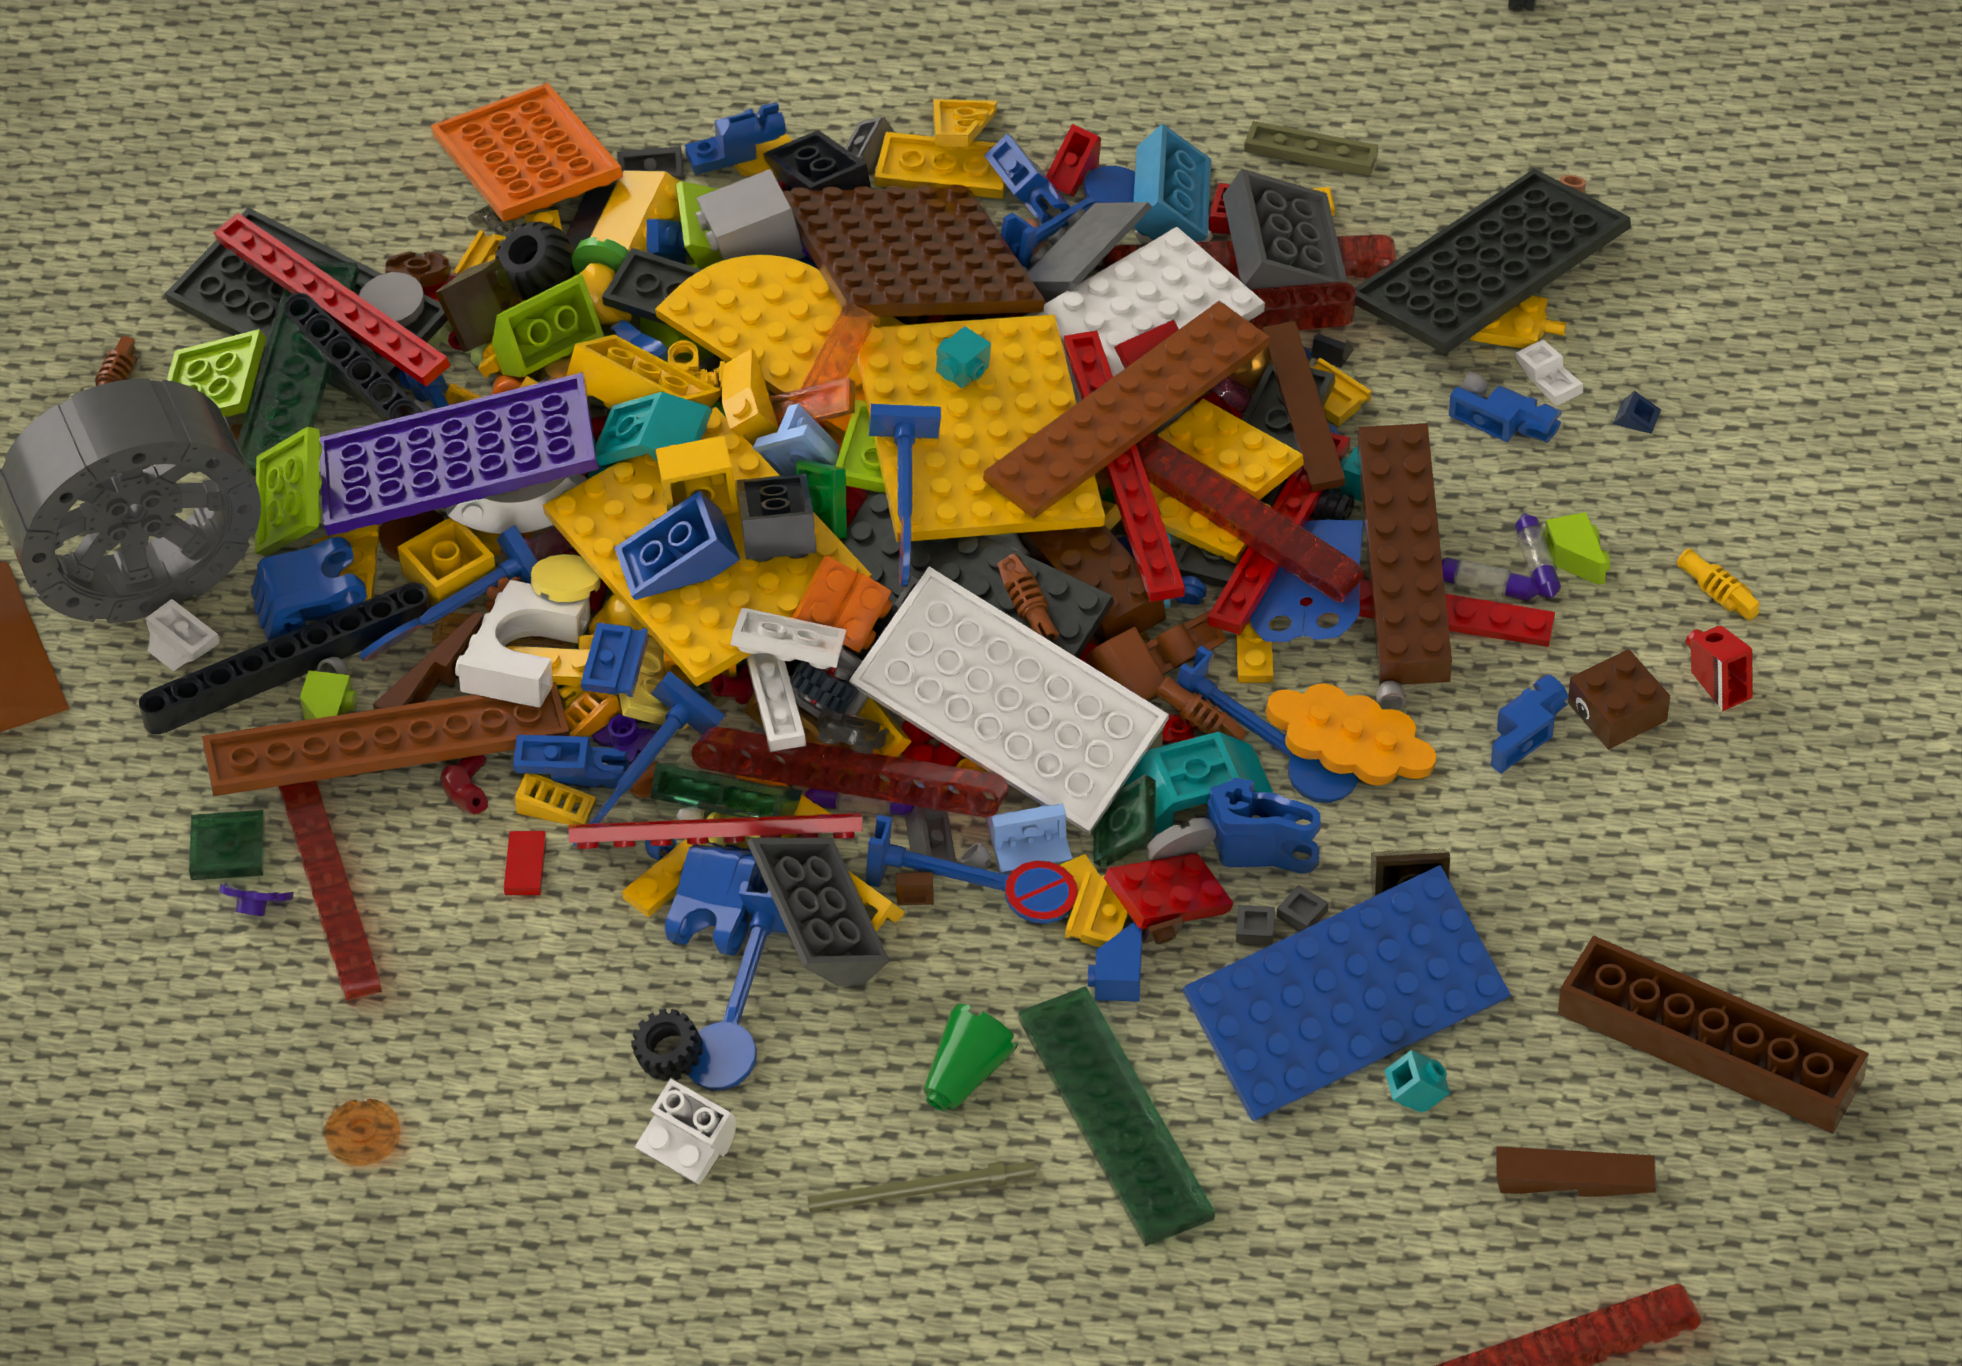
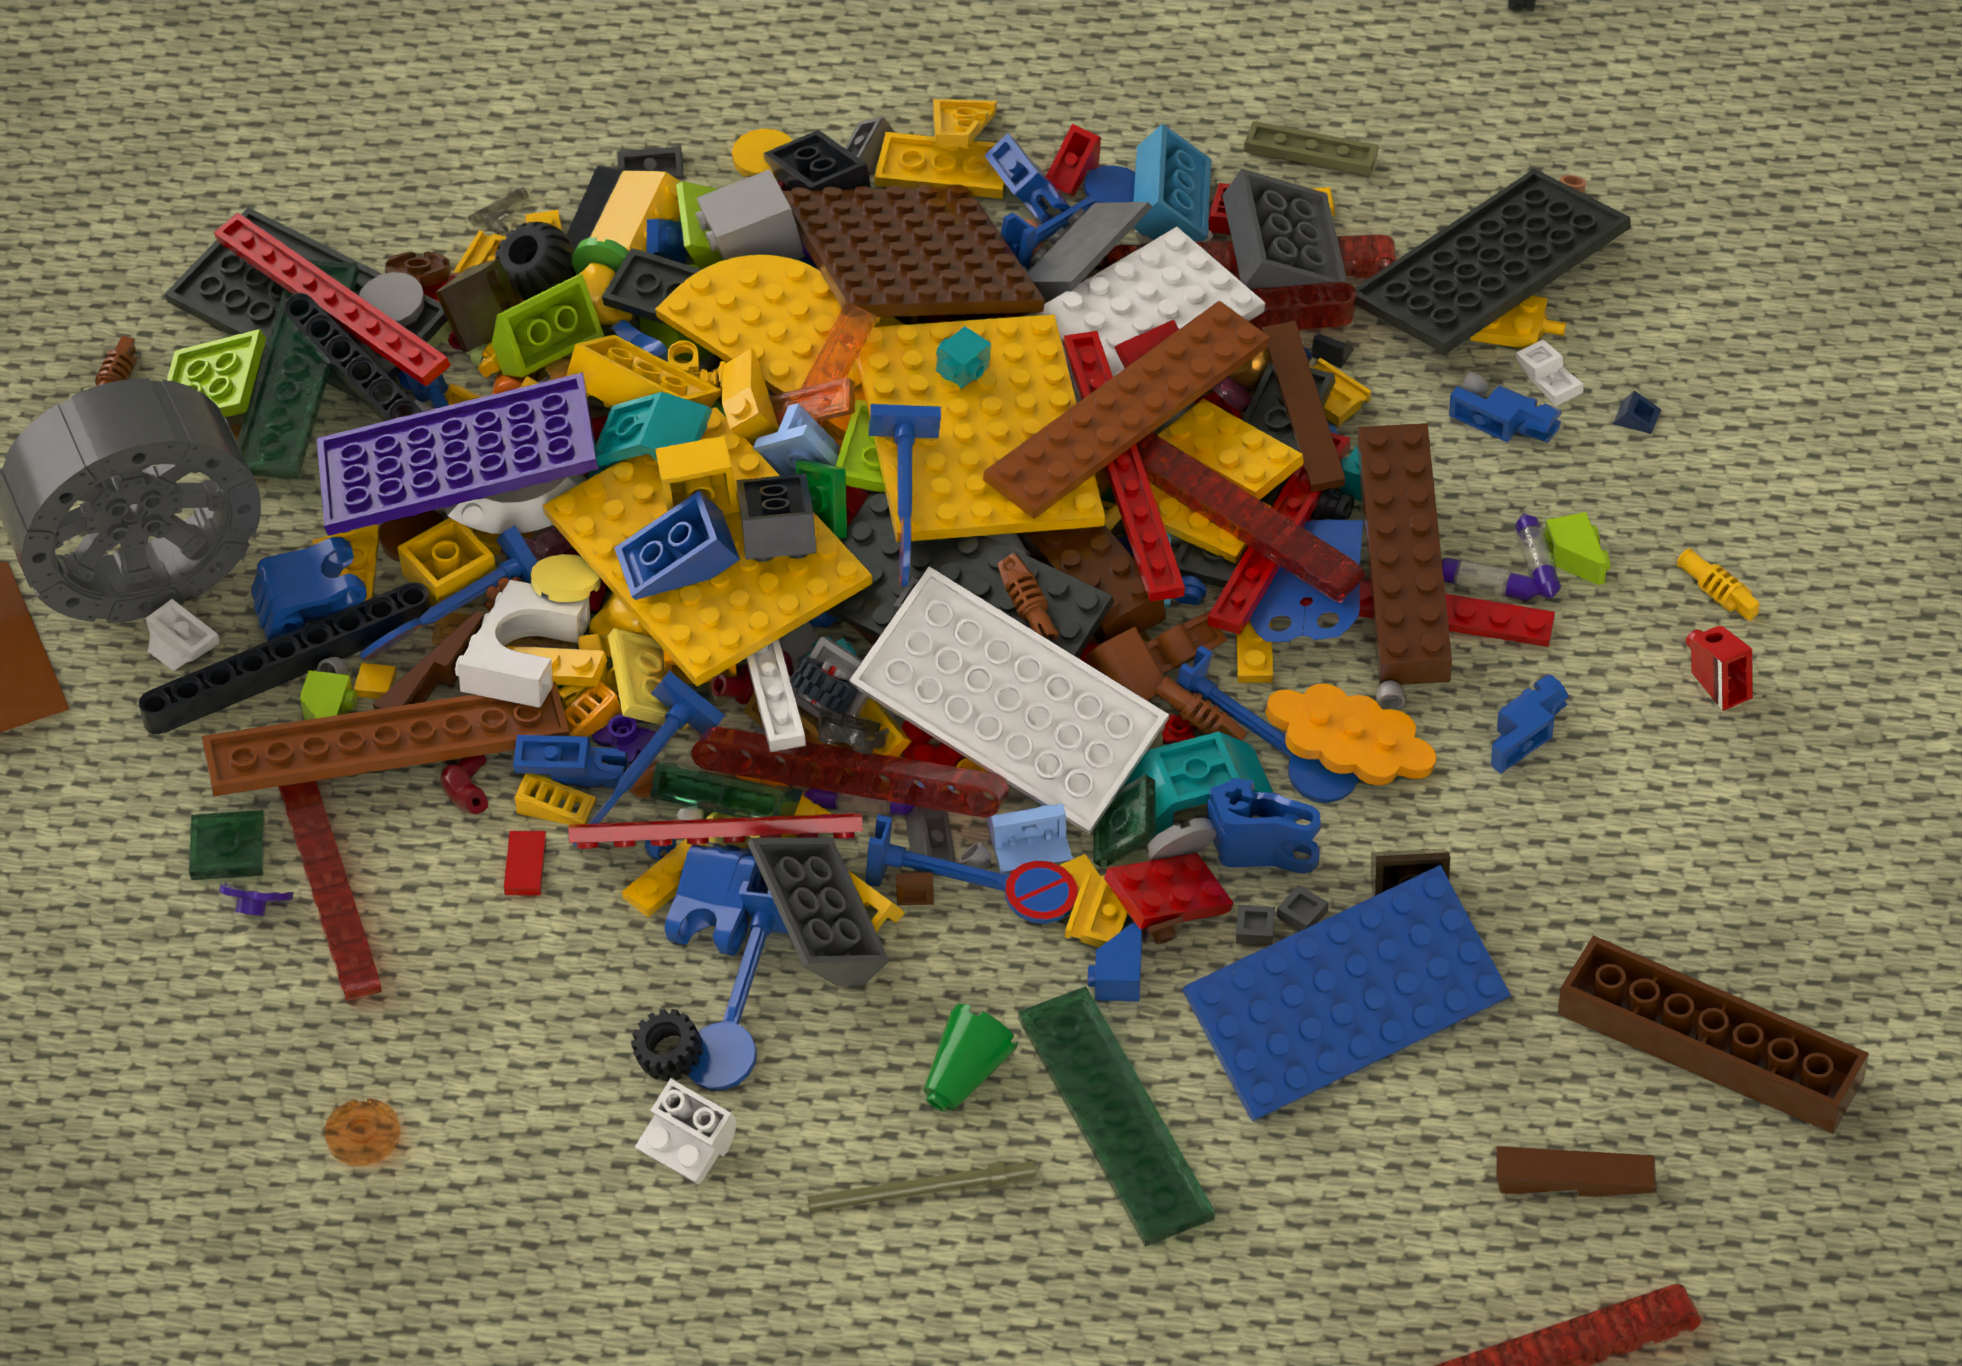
lime plate [255,427,322,555] -> none
orange plate [431,83,623,222] -> none
blue plate [581,622,649,697] -> none
blue plate [685,102,786,175] -> none
white plate [731,608,846,669] -> none
orange plate [792,556,892,654] -> none
teal brick [1384,1050,1450,1112] -> none
reddish brown brick [1568,649,1670,750] -> none
none -> yellow tile [353,663,397,699]

